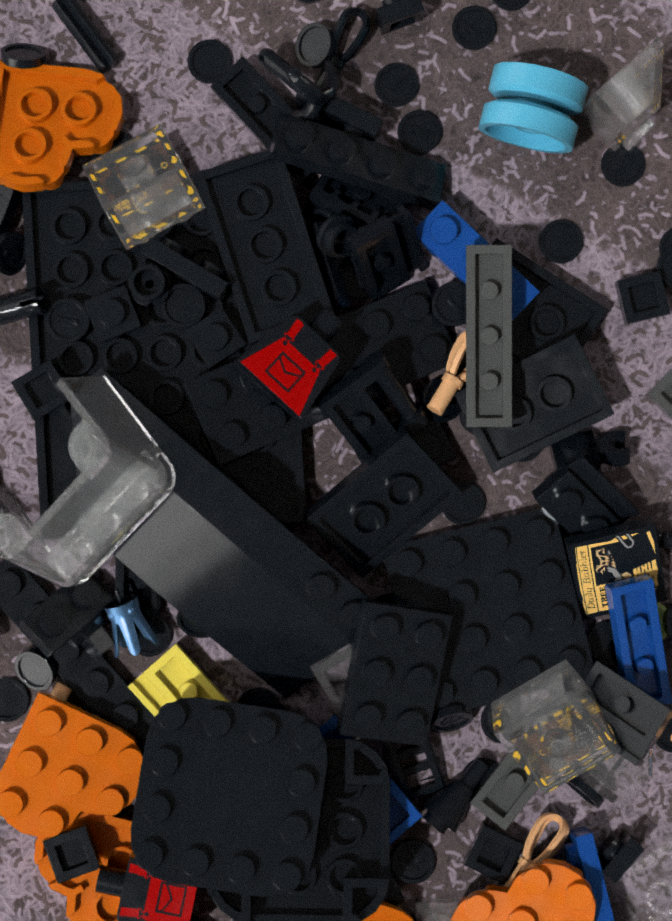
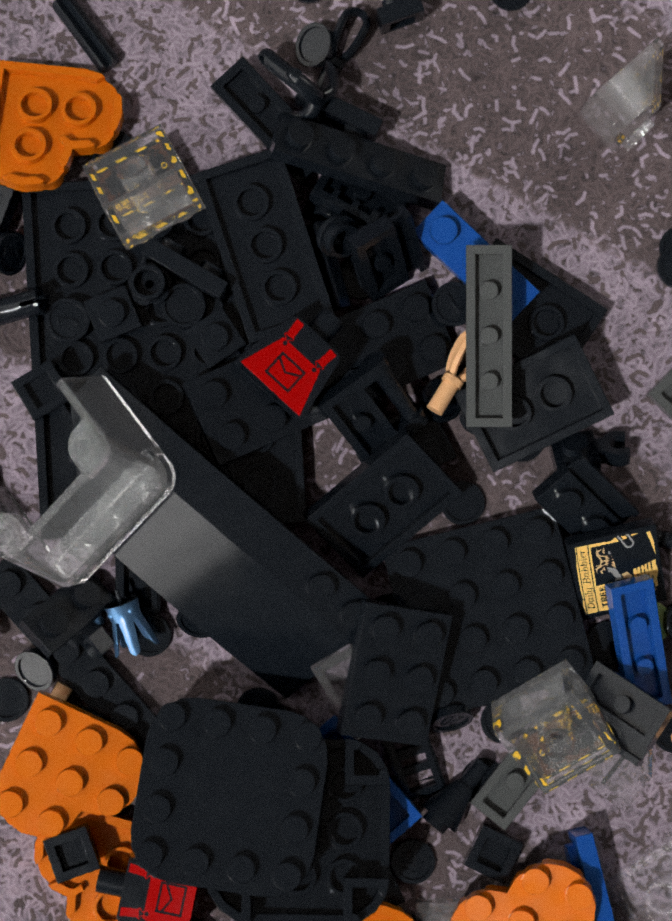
black piece [1,43,45,69] -> none
light yellow plate [127,643,230,717] -> none
black piece [188,40,232,84] -> none
black piece [375,63,418,107] -> none
black piece [397,110,441,155] -> none
black piece [452,6,496,50] -> none
medium azure wheel [478,62,589,154] -> none
light nougat piece [504,812,569,887] -> none
black piece [539,220,583,264] -> none
black piece [564,772,604,808] -> none
black plate [598,830,645,883] -> none
black piece [601,143,645,187] -> none
black plate [615,271,670,325] -> none

